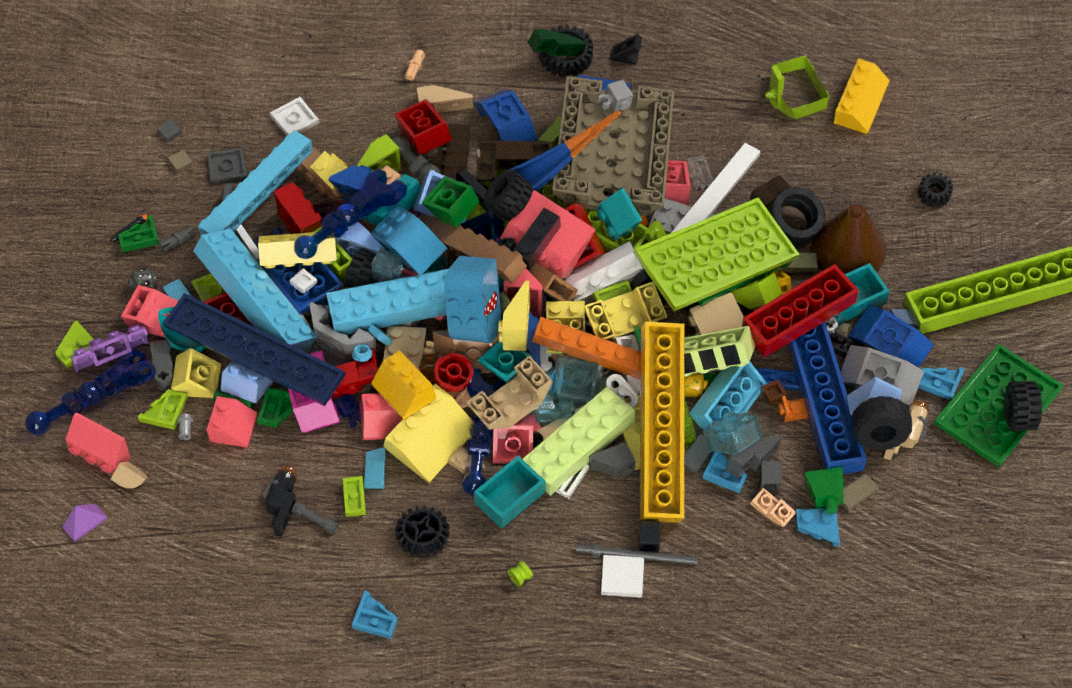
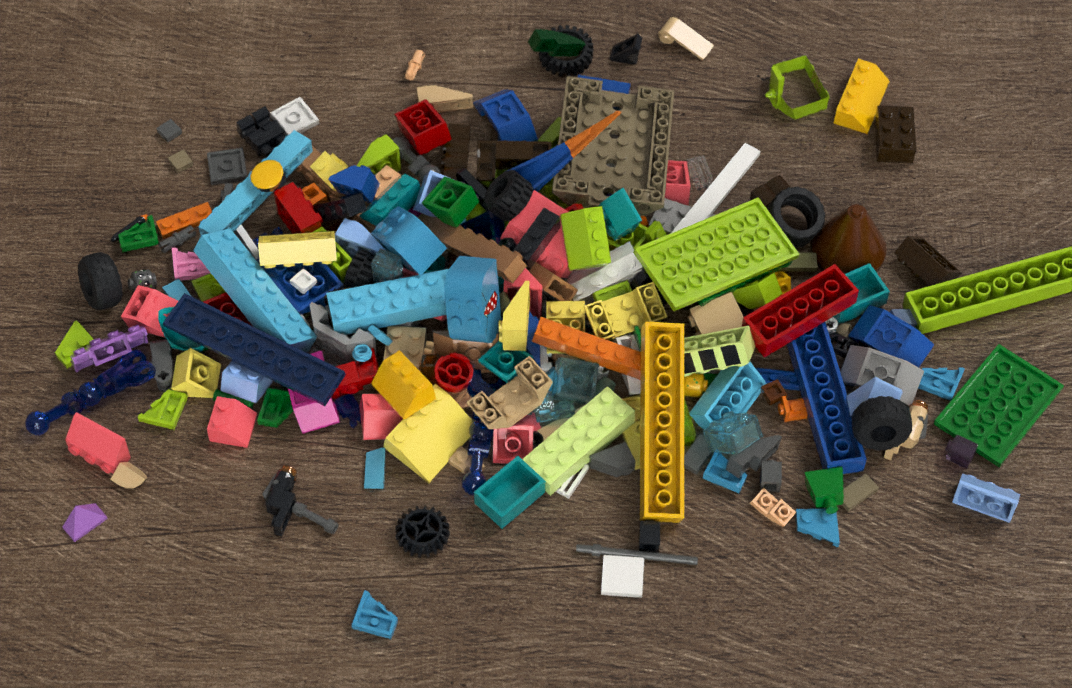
light grey pin [177,414,193,440] -> none
clear blue piece [294,169,407,260] -> none
lime plate [343,476,366,517] -> none
lime wheel [507,561,533,587] -> none
light grey brick [598,80,633,112] -> none
white plate [605,374,638,408] -> none
black tyre [918,172,953,208] -> none
black tyre [1004,381,1042,431] -> none
none -> black tyre [78,252,123,310]
none -> orange plate [156,202,212,239]
none -> bright pink wing [172,248,210,281]
none -> black hips [236,106,285,158]
none -> yellow piece [250,160,286,192]
none -> orange brick [302,182,328,205]
none -> lime slope [560,206,611,271]
none -> door [658,17,714,61]
none -> dark brown brick [875,106,916,163]
none -> dark brown slope [894,236,962,287]
none -> clear purple brick [945,434,978,469]
none -> light blue slope [952,474,1020,523]

